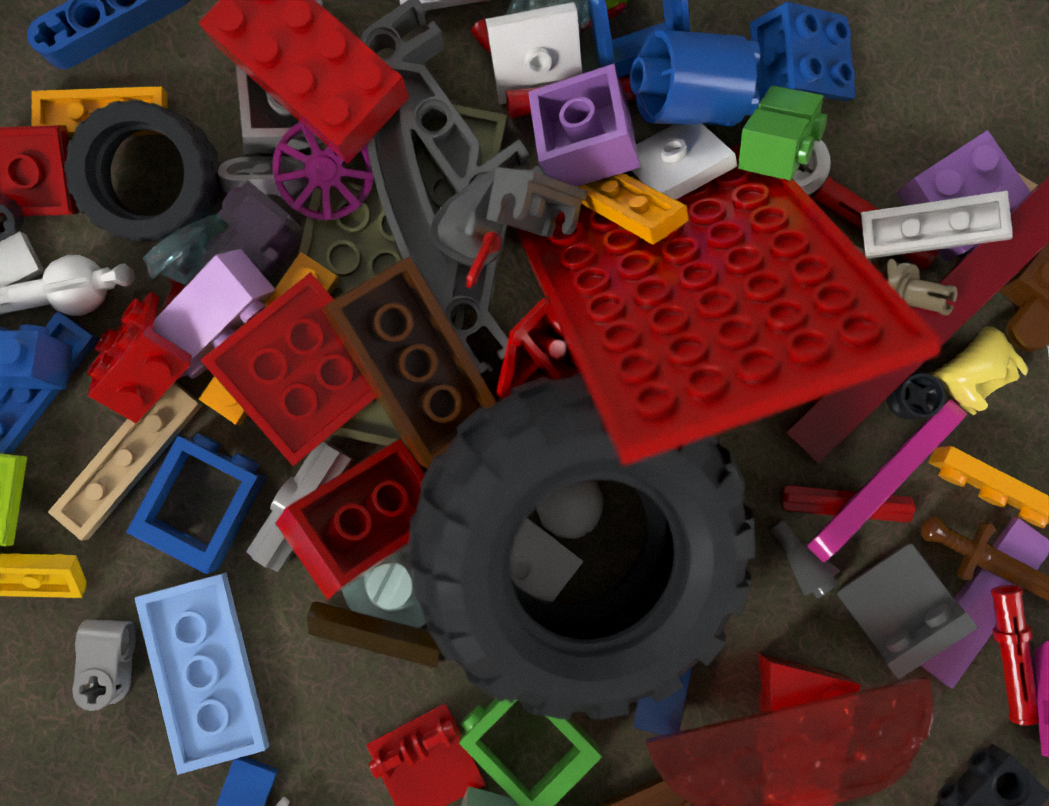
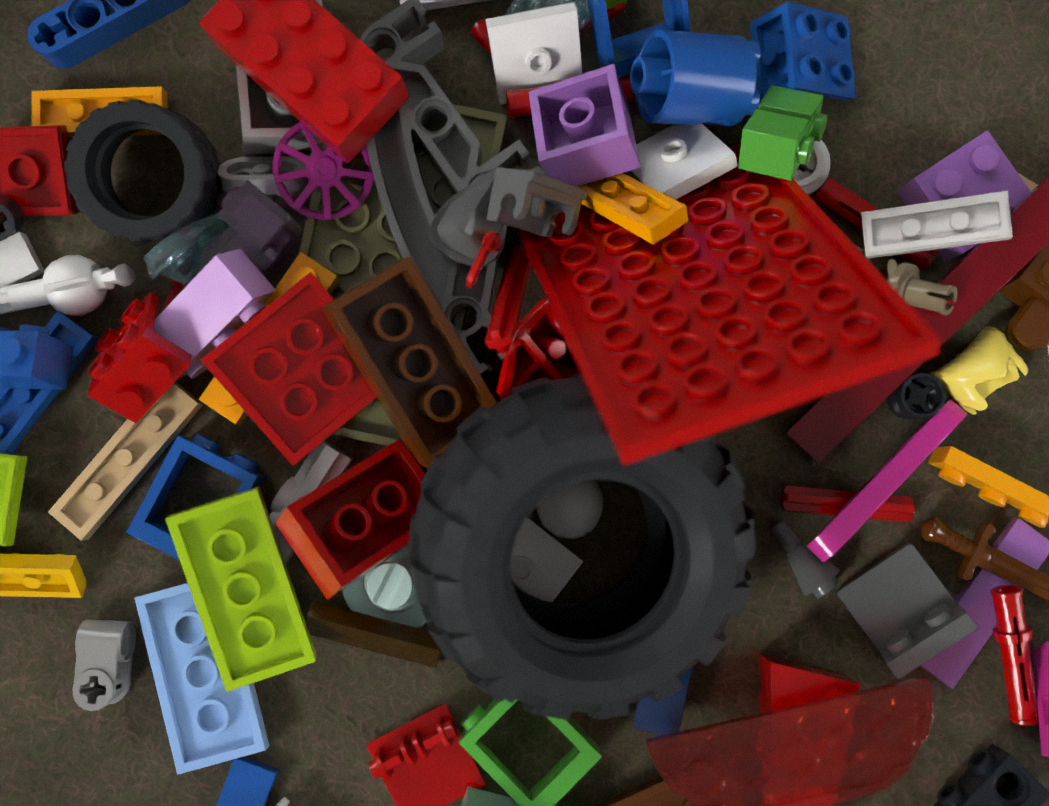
none -> lime plate [165,486,317,692]
none -> red axle [485,246,531,354]

